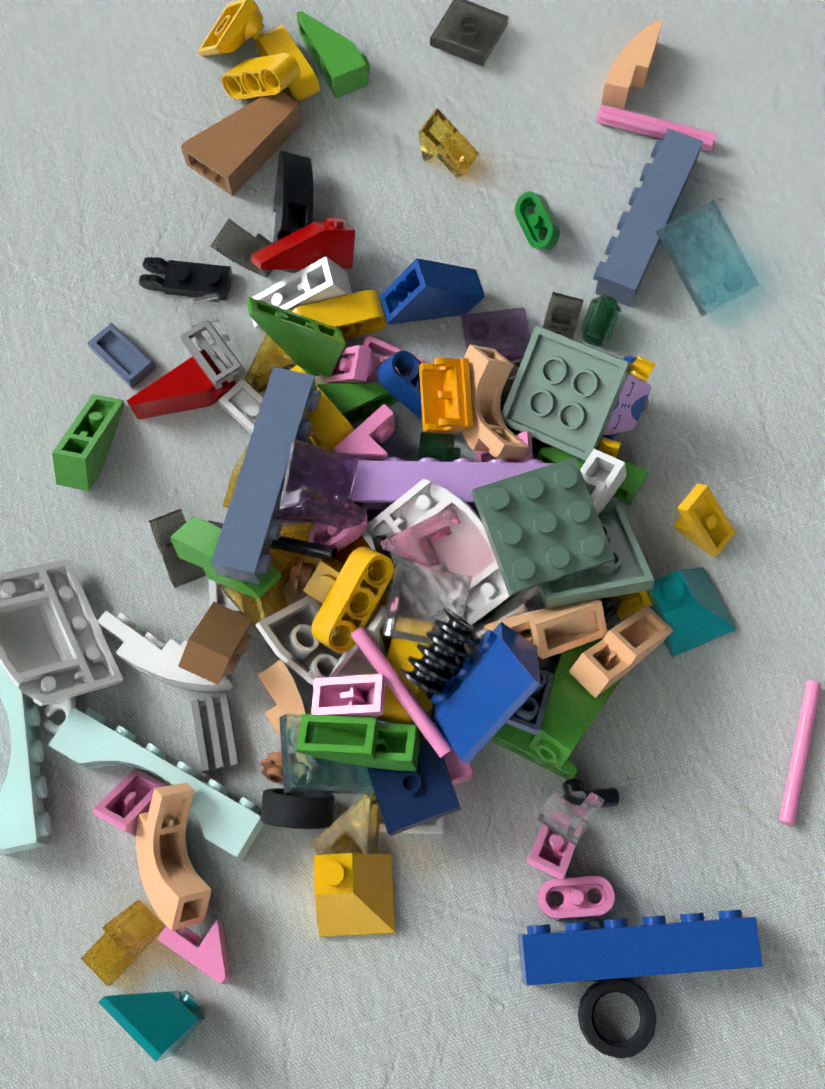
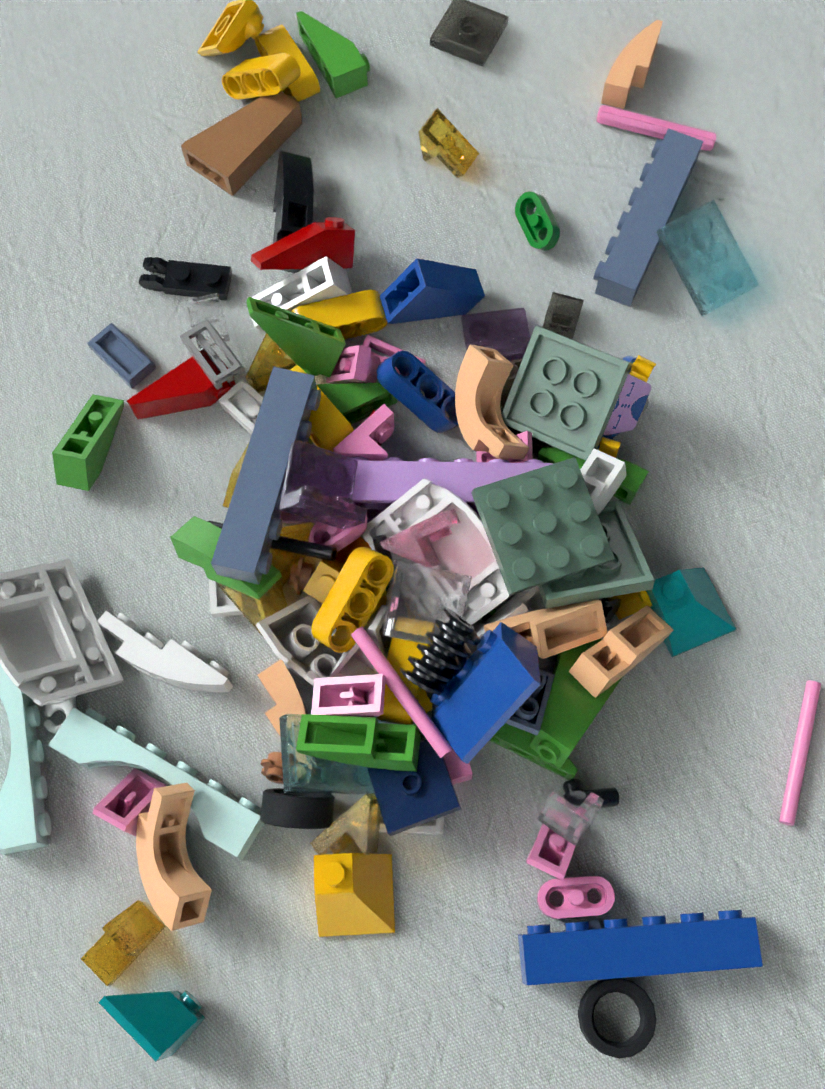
clear smoke slope [149,509,206,588] -> none
bright pink slope [157,920,232,984] -> none
medium nougat brick [178,601,253,685] -> none
light grey tile [191,693,240,773] -> none
clear smoke slope [210,219,273,278] -> none
clear green brick [418,432,461,462] -> none
light orange hinge [419,357,474,434] -> none
clear green brick [581,295,622,347] -> none
yellow slope [673,483,736,557] -> none

